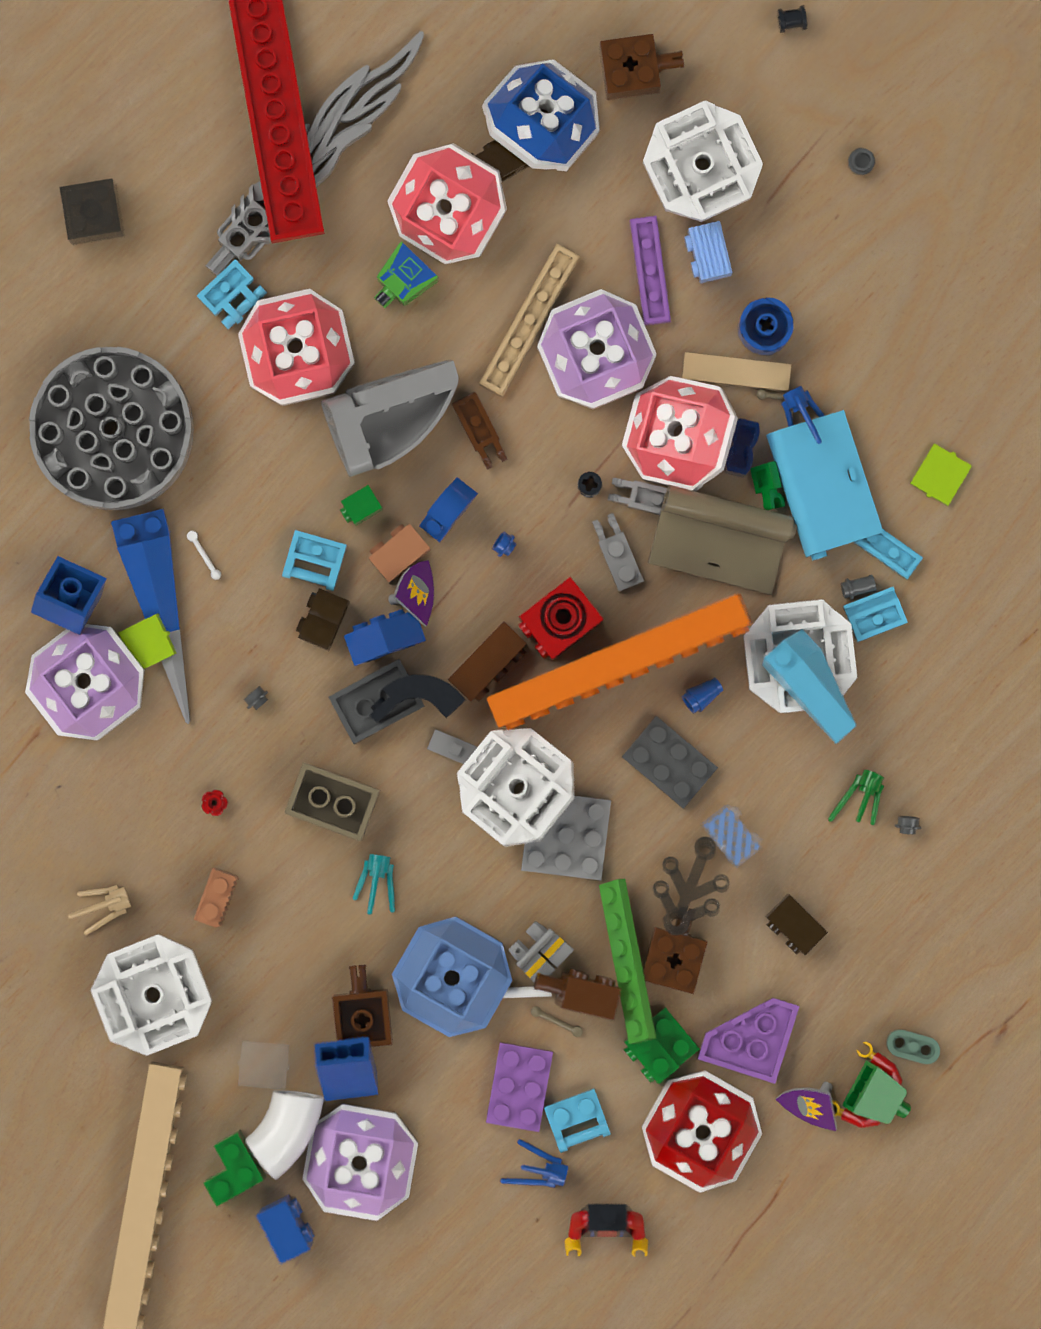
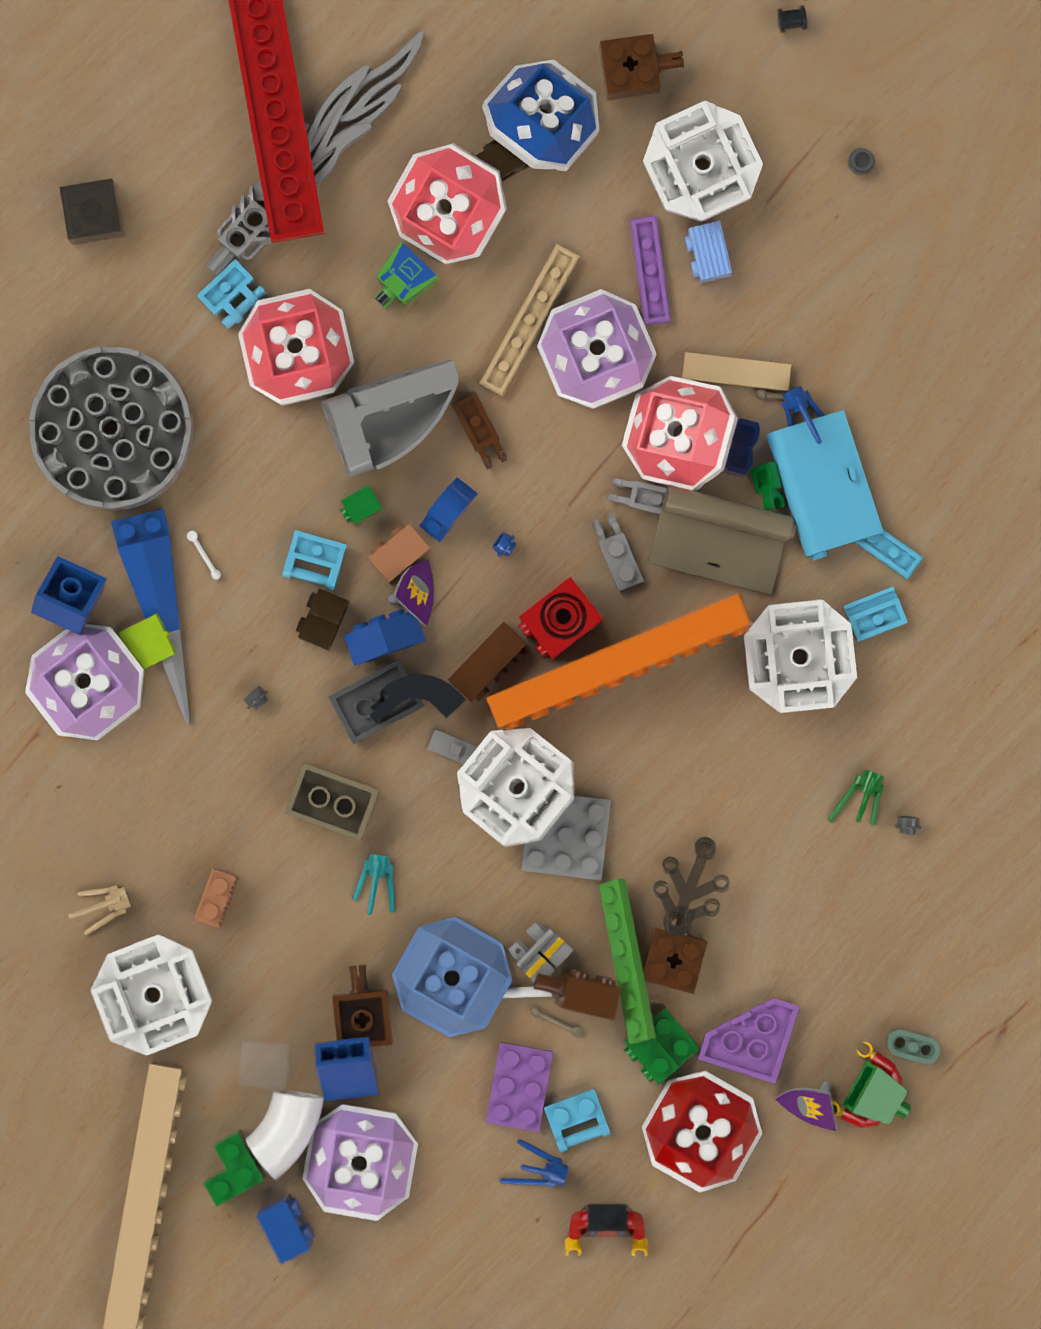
red plate [201,790,228,816] -> none
black bush [578,472,602,498] -> none
dark grey plate [622,716,718,809] -> none
blue cone [682,677,723,714] -> none
container [700,805,762,868] -> none
blue brick [738,298,793,355] -> none
medium azure wedge [762,629,856,744] -> none
dark brown brick [765,893,828,956] -> none
dark grey pin [841,574,876,600] -> none
lime piece [910,443,972,506] -> none

